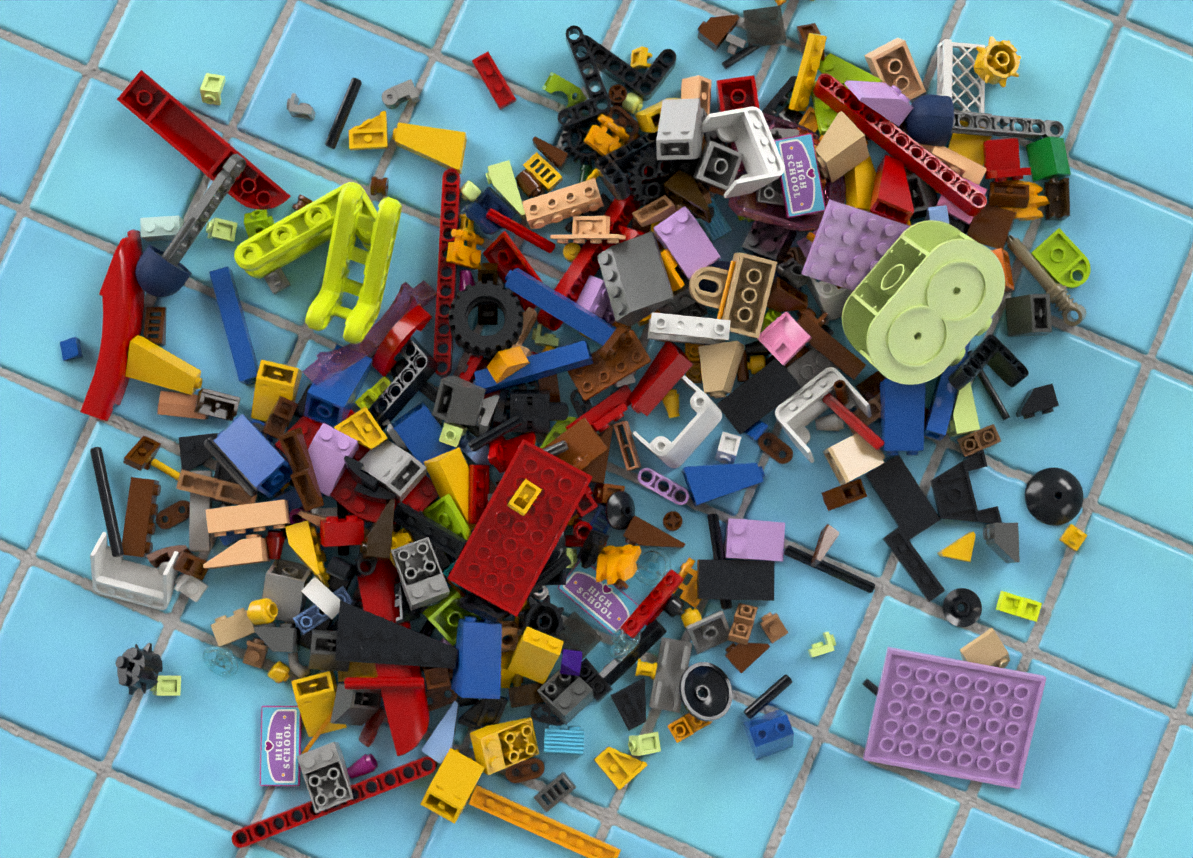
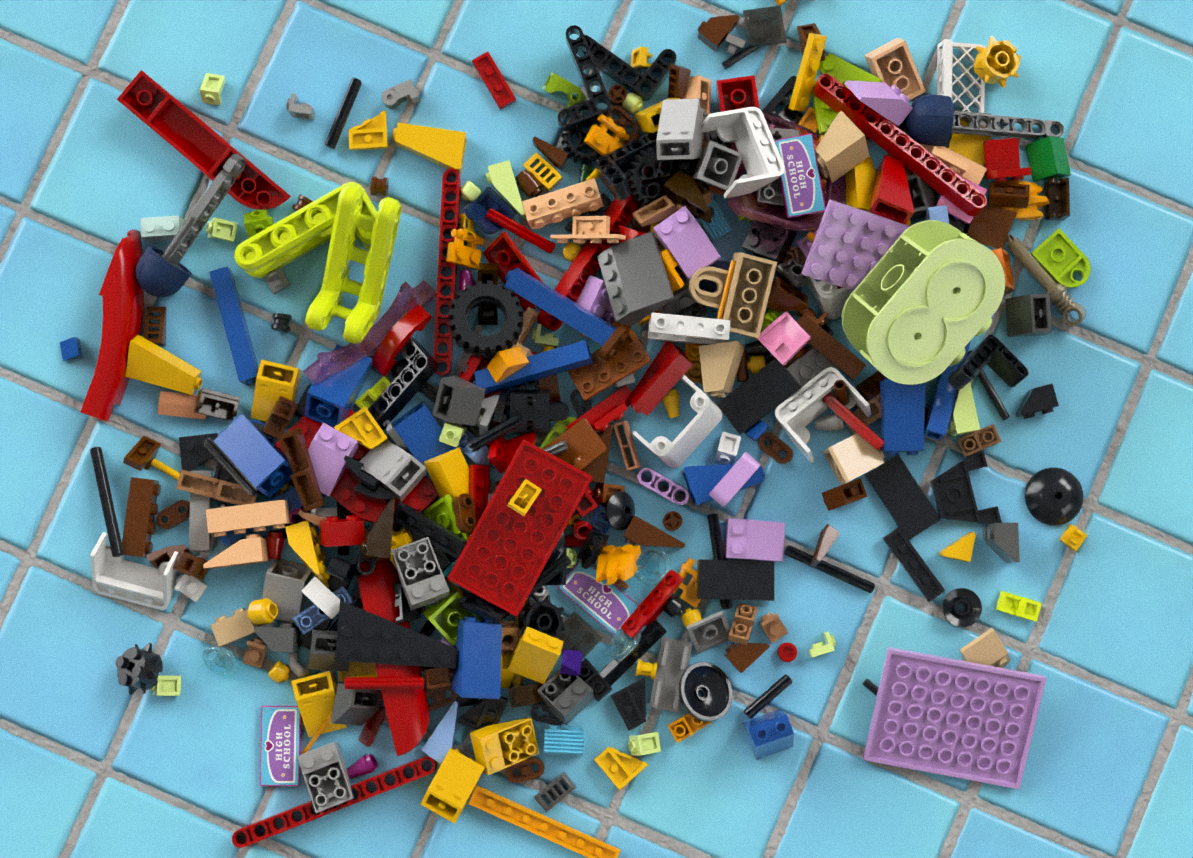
none -> black wheel [271,313,292,332]
none -> reddish brown plate [454,493,476,533]
none -> reddish brown slope [668,63,691,99]
none -> lavender beam [708,452,761,507]
none -> red tile [777,642,797,662]

